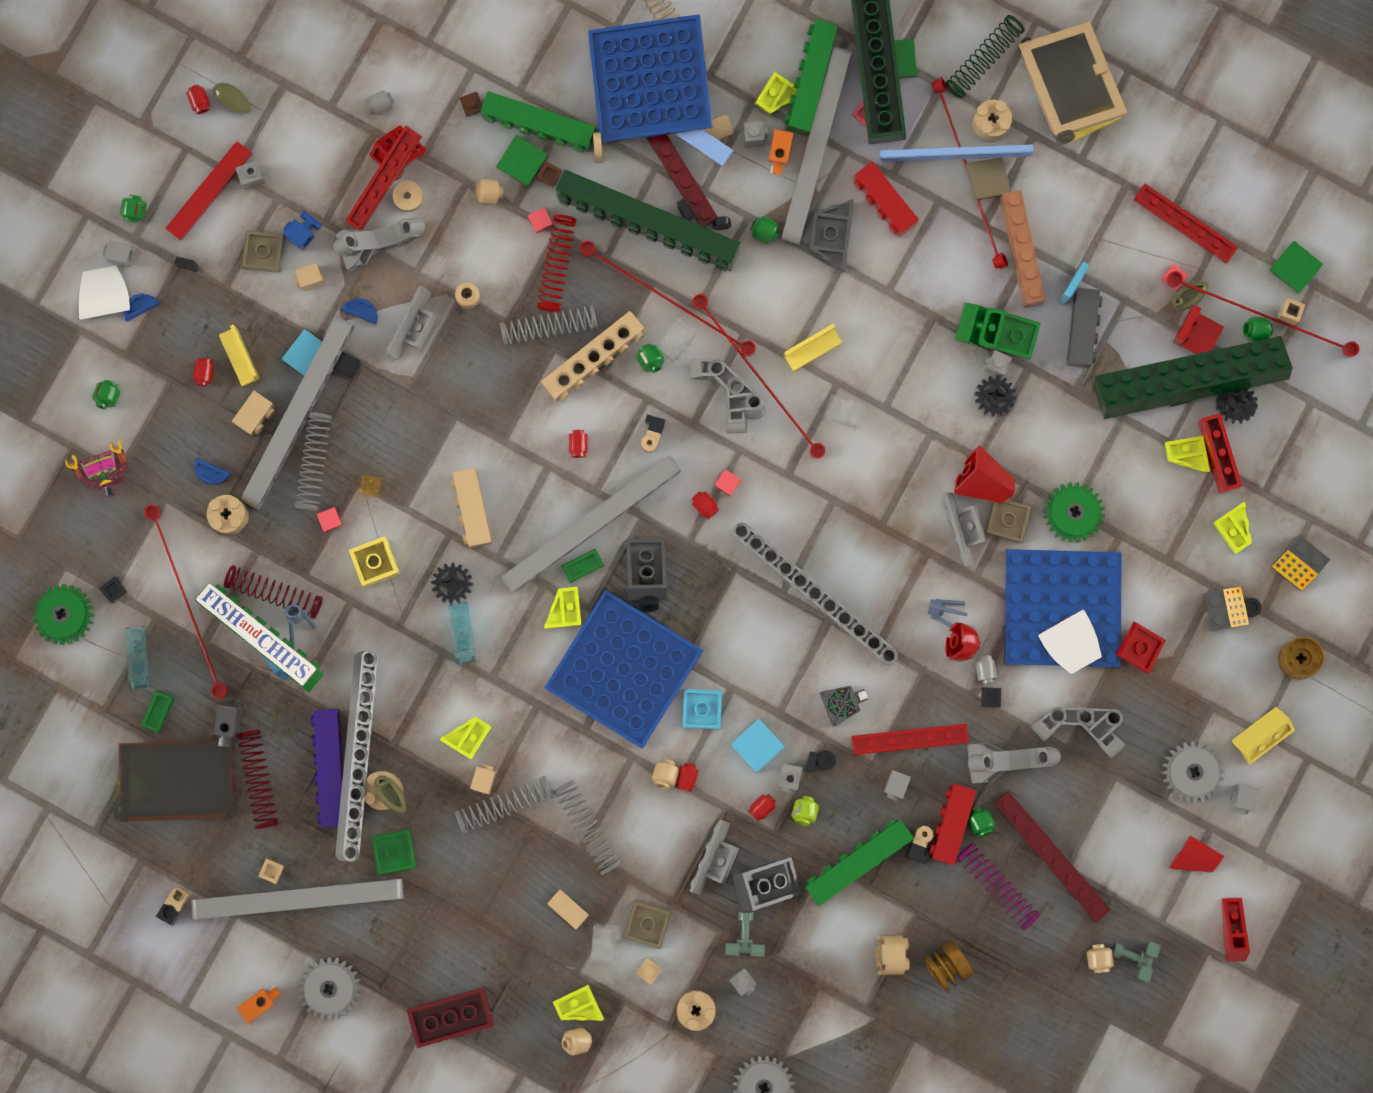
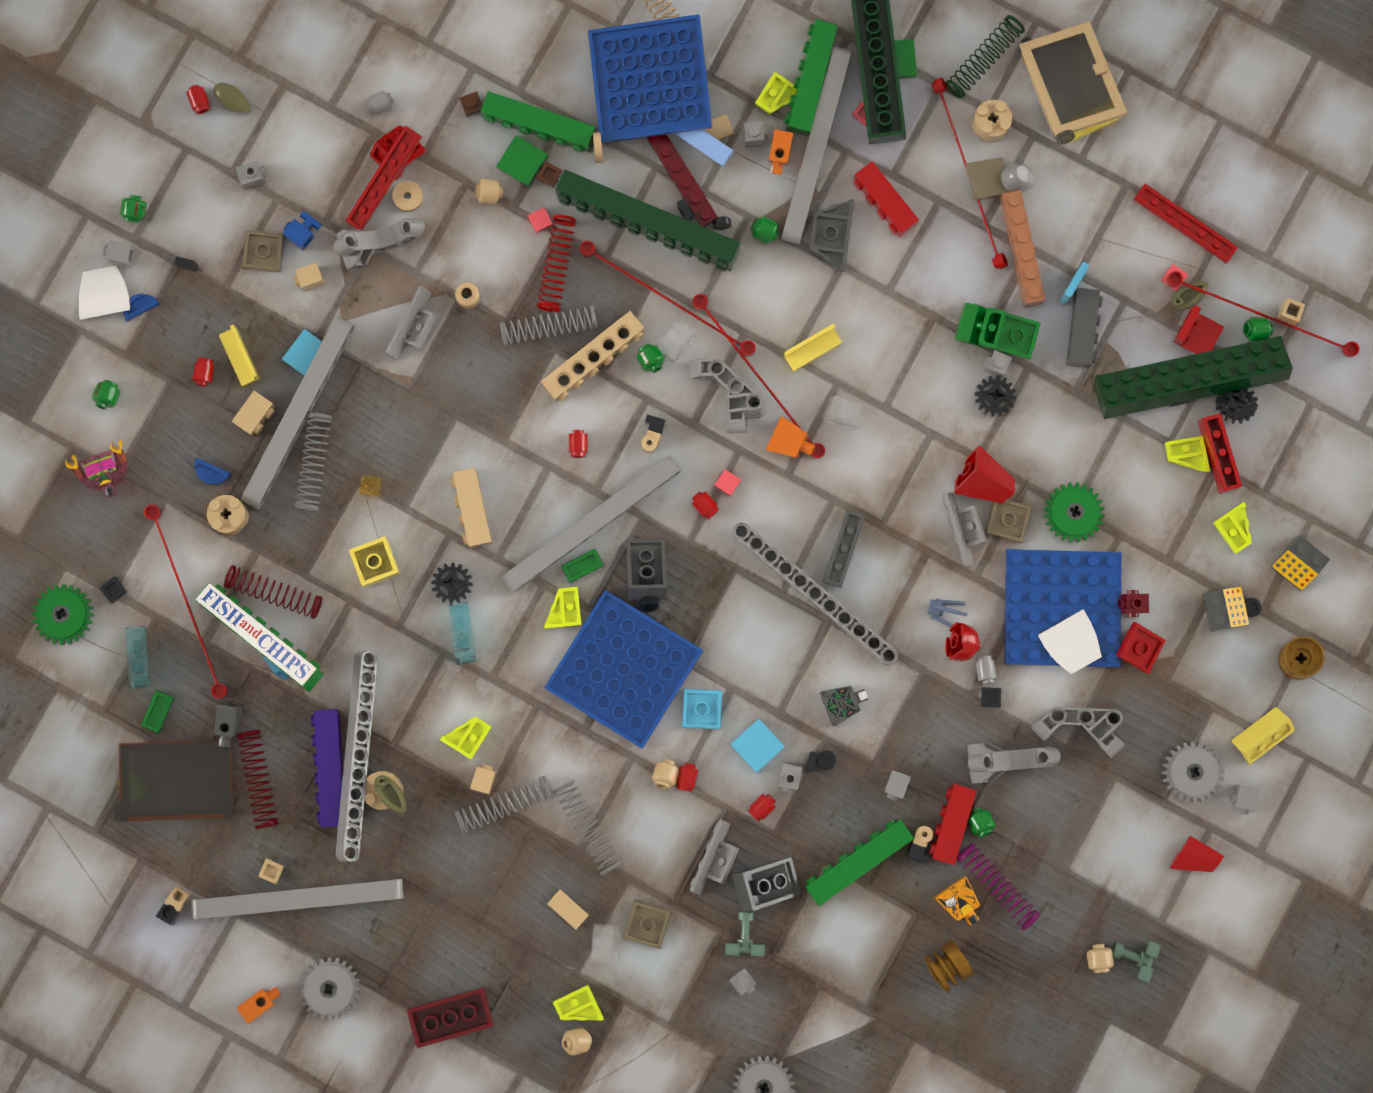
red tile [165,141,252,241] -> none
sand blue plant [285,604,317,649] -> none
coral tile [317,507,342,532] -> none
black tile [334,352,360,378] -> none
blue tile [341,298,378,325] -> none
green tile [371,829,417,875] -> none
tan plate [635,957,663,985] -> none
tan brick [677,989,716,1031] -> none
lime head [792,796,819,826] -> none
red tile [851,724,969,755] -> none
tan brick [875,935,909,975] -> none
light blue tile [880,145,1033,162] -> none
dark red plate [993,791,1111,923] -> none
red slope [1222,898,1250,962] -> none
green tile [1269,241,1323,294] -> none
none -> orange torso [766,416,815,458]
none -> dark grey plate [823,509,865,588]
none -> torso [934,876,980,926]
none -> light grey hat [1001,163,1034,192]
none -> dark red brick [1118,590,1149,617]

